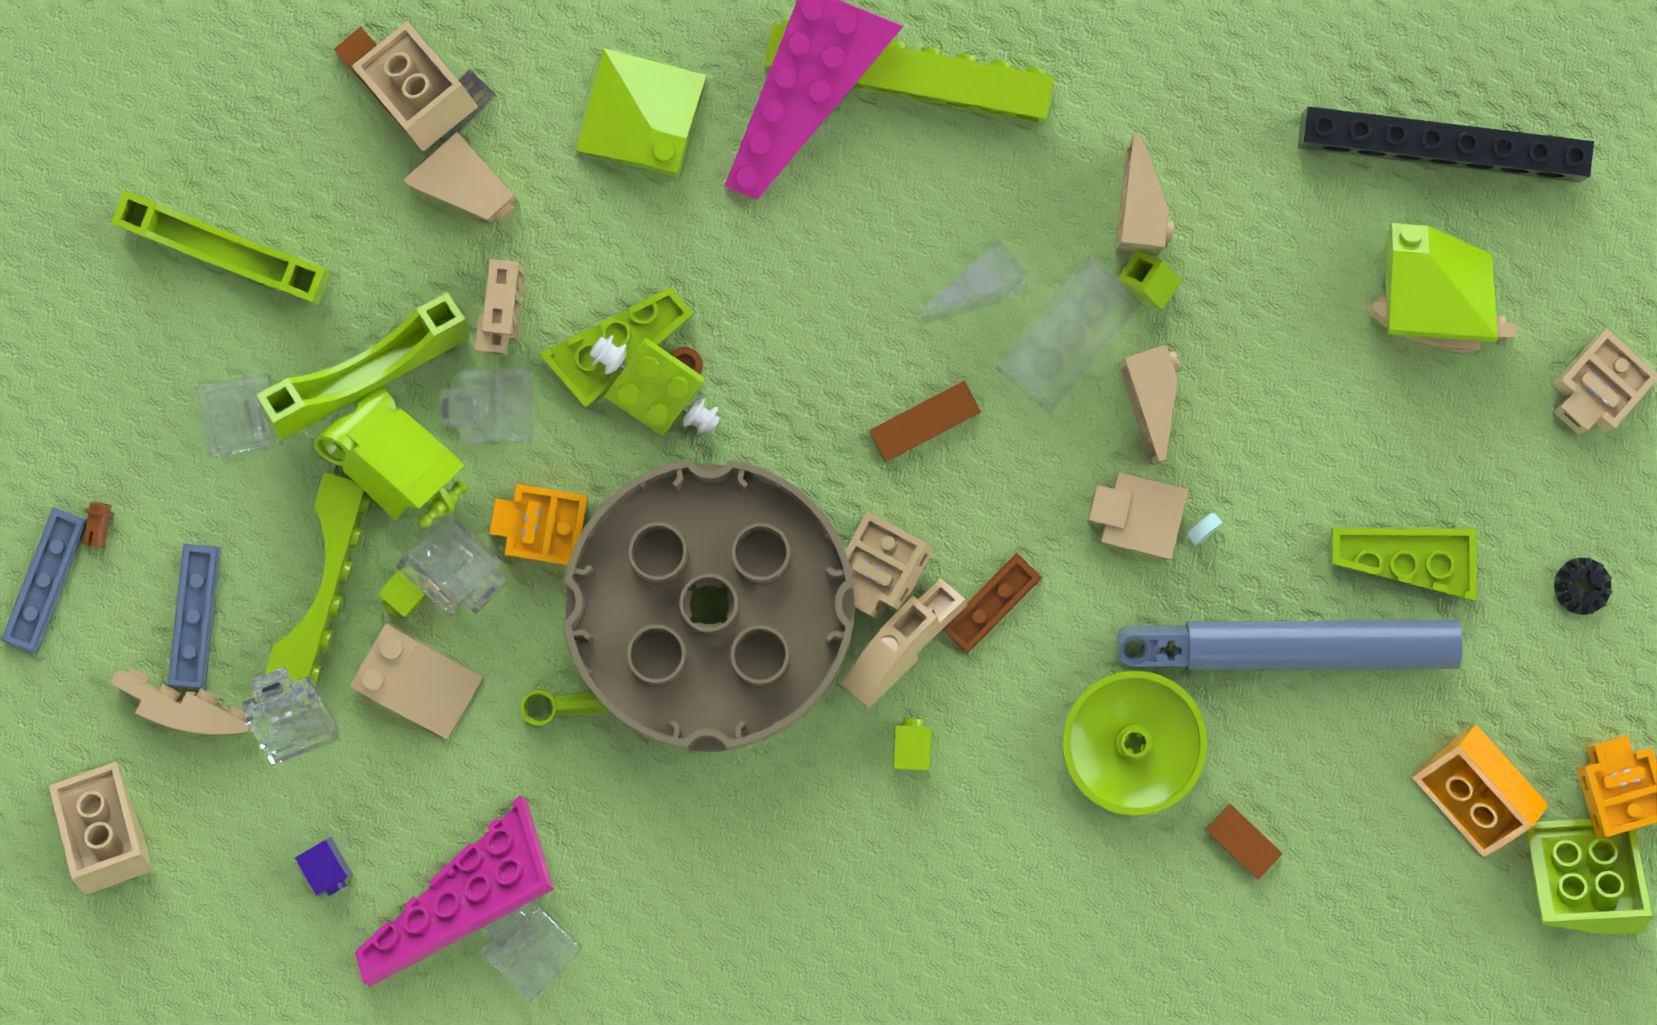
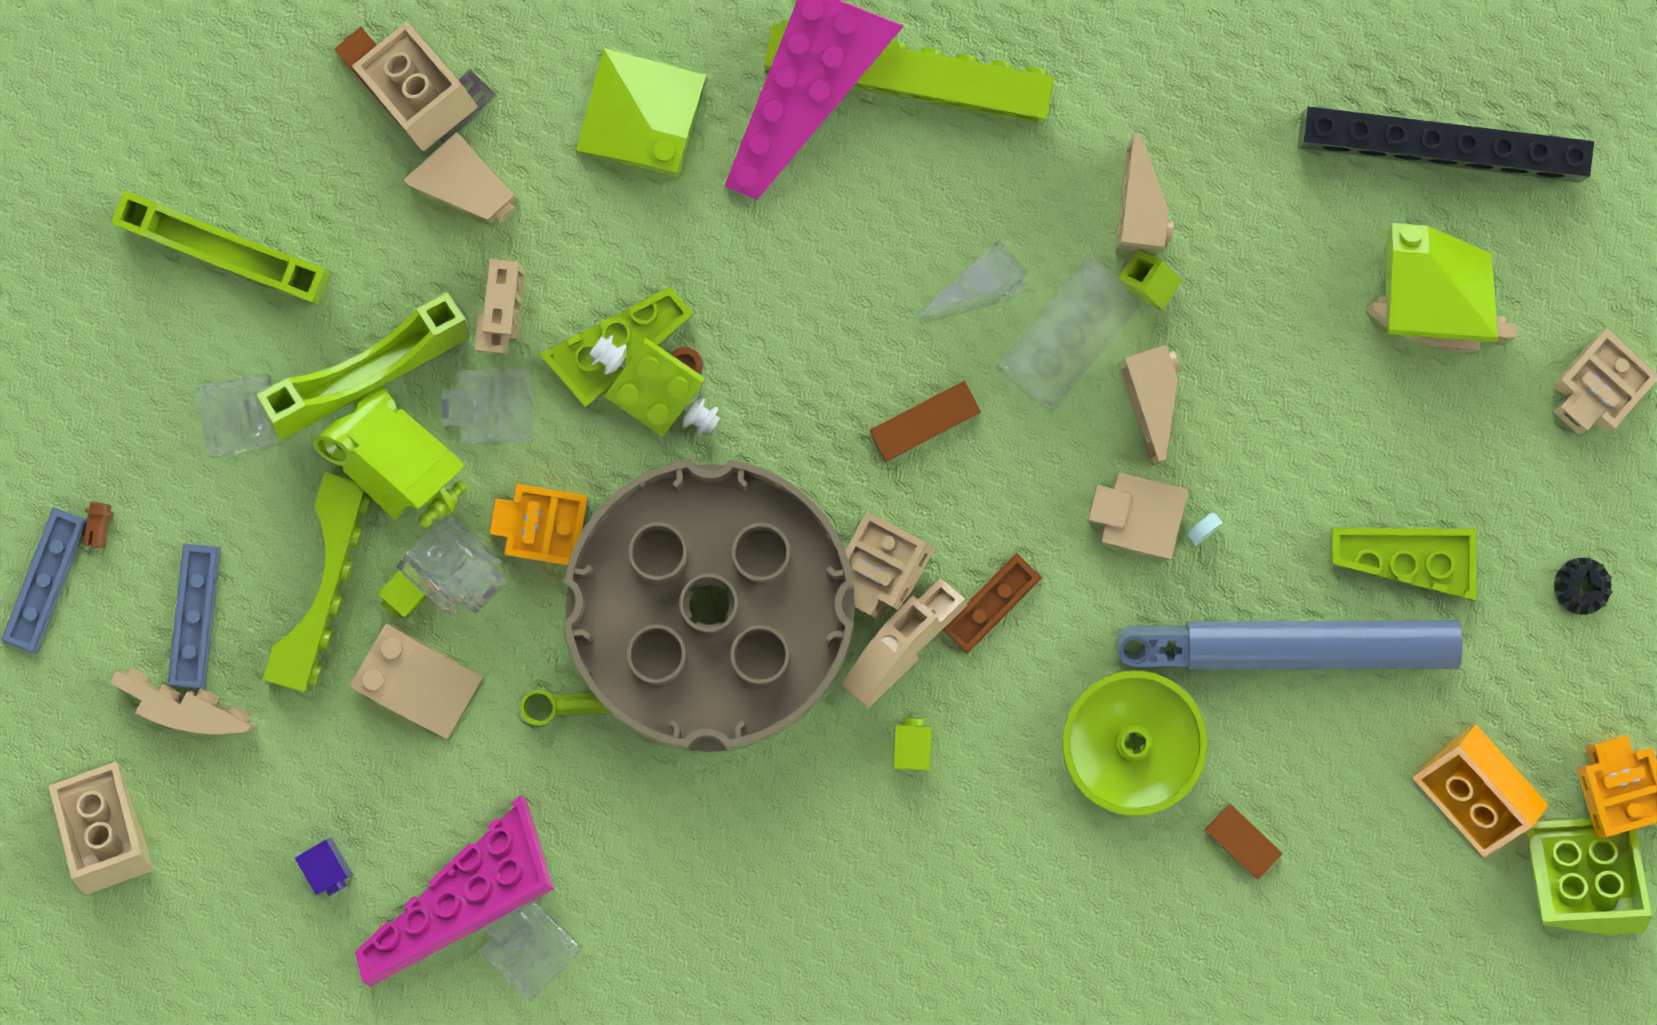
clear piece [242,666,340,765] -> none

